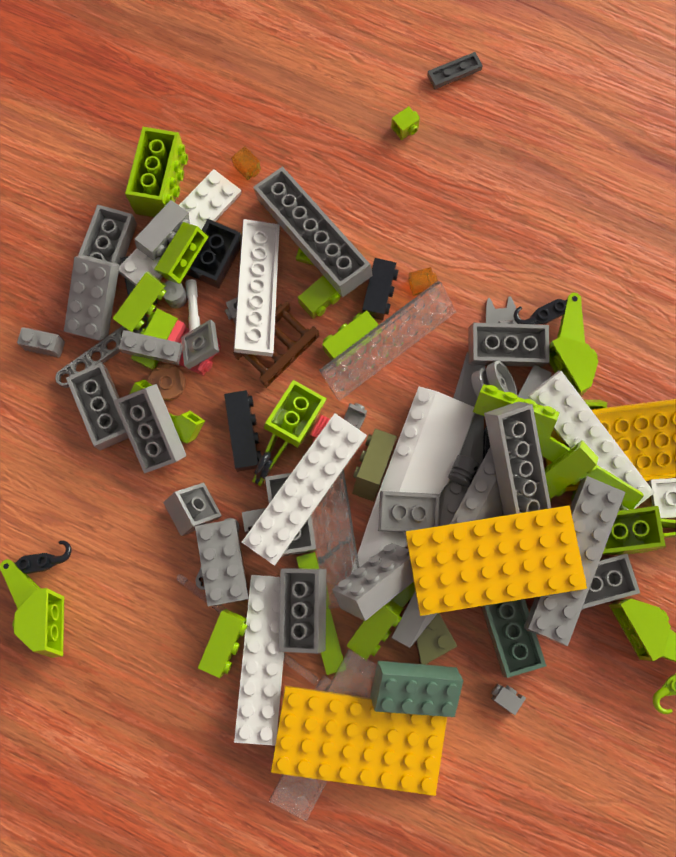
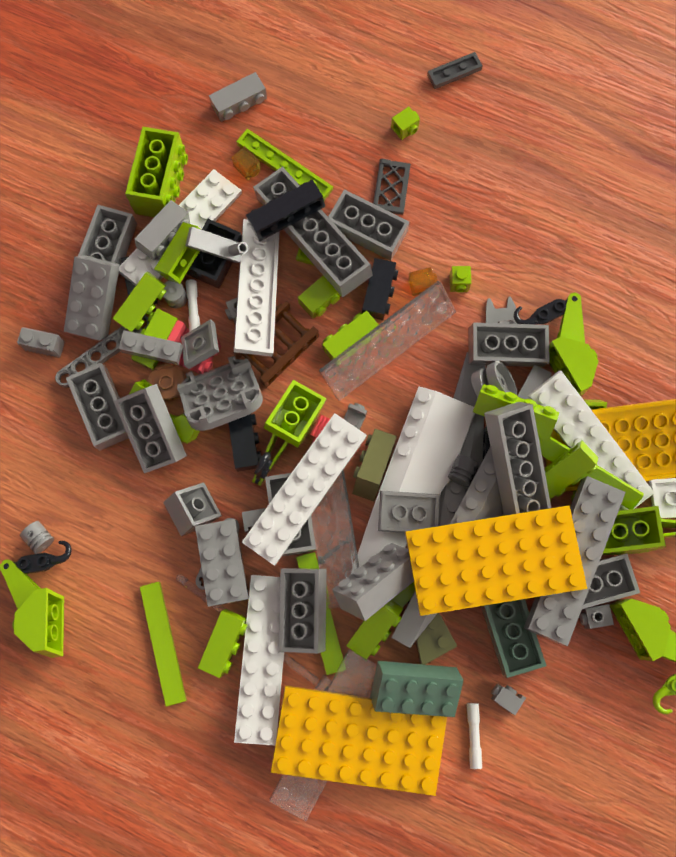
none -> light grey piece [20,521,54,554]
none -> lime tile [140,582,187,706]
none -> light grey tile [177,356,263,431]
none -> piece [186,227,248,263]
none -> light grey brick [209,72,267,122]
none -> lime plate [236,129,333,201]
none -> black brick [246,180,326,242]
none -> light grey brick [328,189,409,261]
none -> dark grey window [373,159,411,215]
none -> lime brick [450,266,471,293]
none -> white piece [467,703,482,769]
none -> light grey brick [579,604,614,629]

